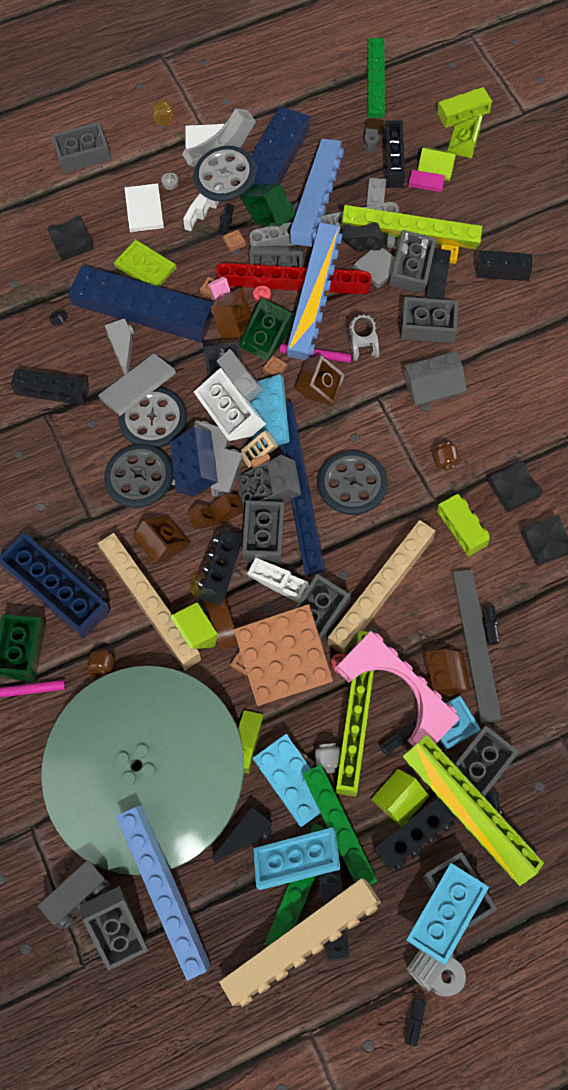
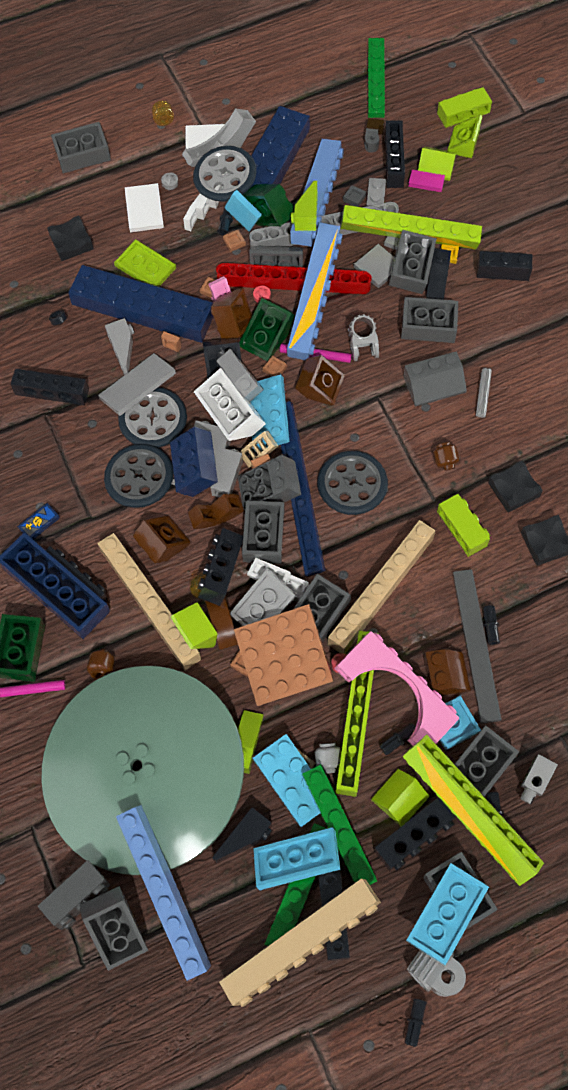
black brick [343,222,388,252] -> none
none -> tile [17,503,60,539]
none -> nougat tile [161,332,181,352]
none -> medium azure tile [224,190,261,231]
none -> light grey plate [230,569,297,626]
none -> lime slope [291,181,318,231]
none -> dark grey tile [343,185,366,207]
none -> light grey axle [476,368,492,418]
none -> light grey torso [520,754,558,805]

